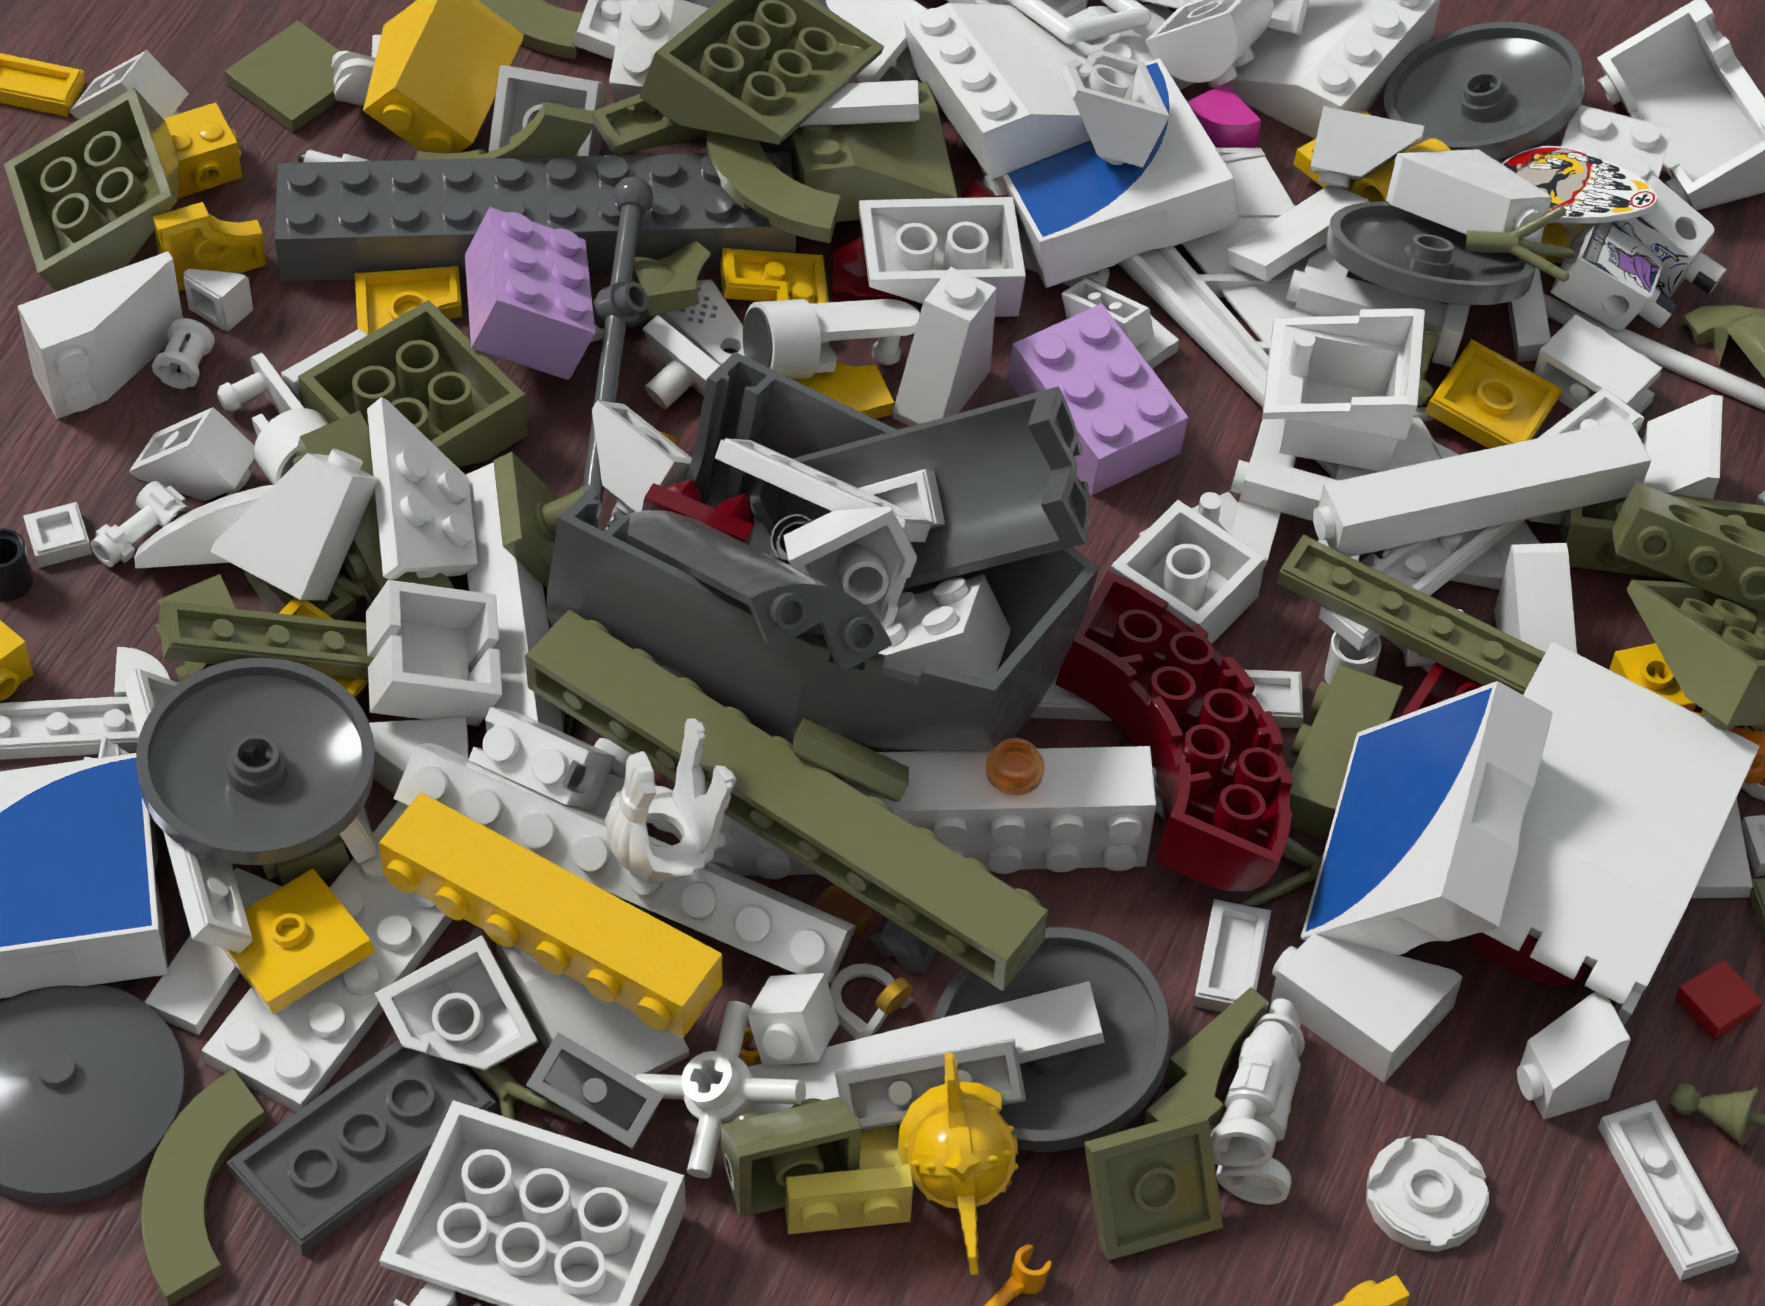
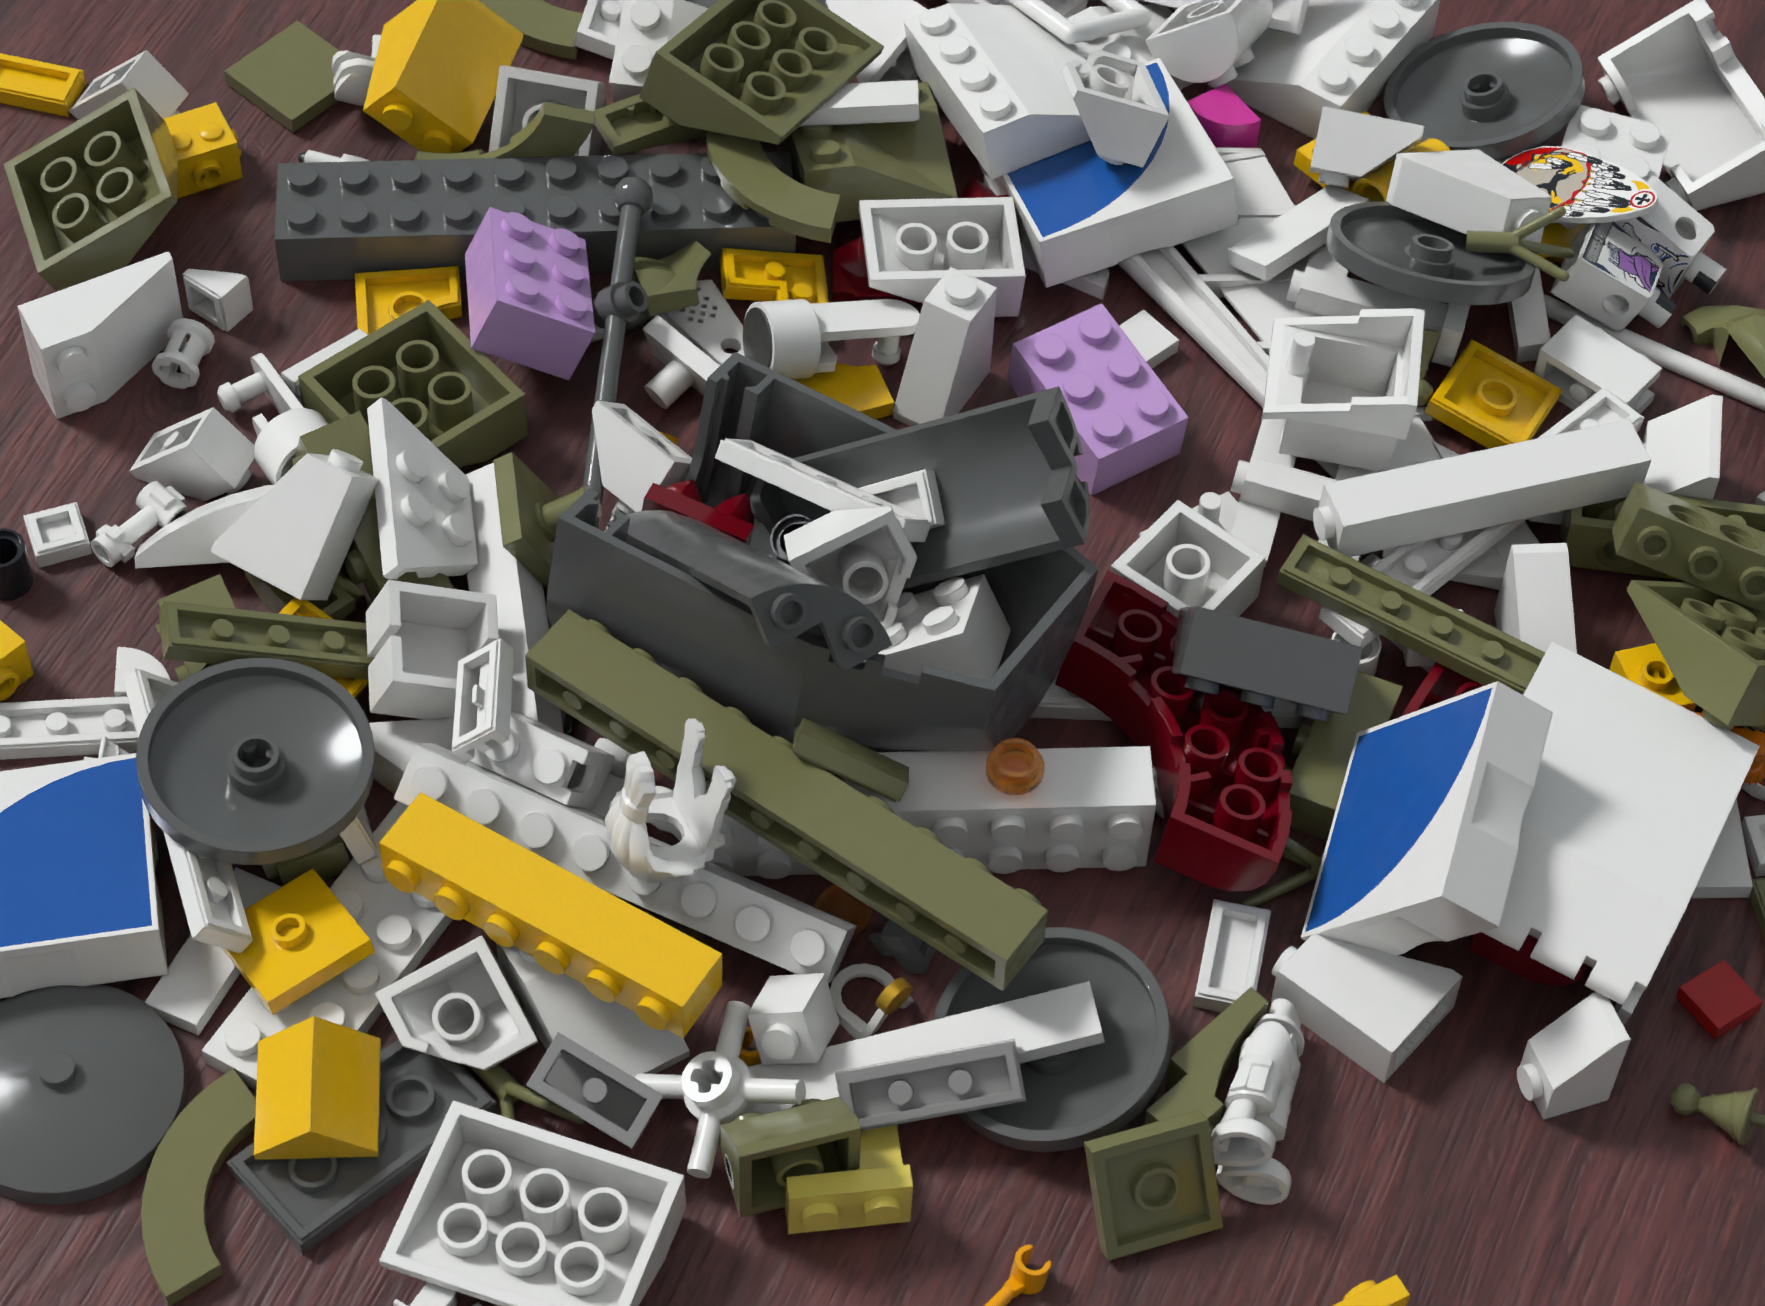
yellow tile [152,202,267,292] -> none
yellow helmet [898,1053,1018,1275] -> none
white piece [1061,278,1154,347] -> none
white tile [1366,1135,1489,1252] -> none
white tile [1598,1100,1739,1281] -> none
none -> yellow slope [254,1016,381,1160]
none -> white tile [452,638,515,762]
none -> dark grey slope [1172,606,1363,723]

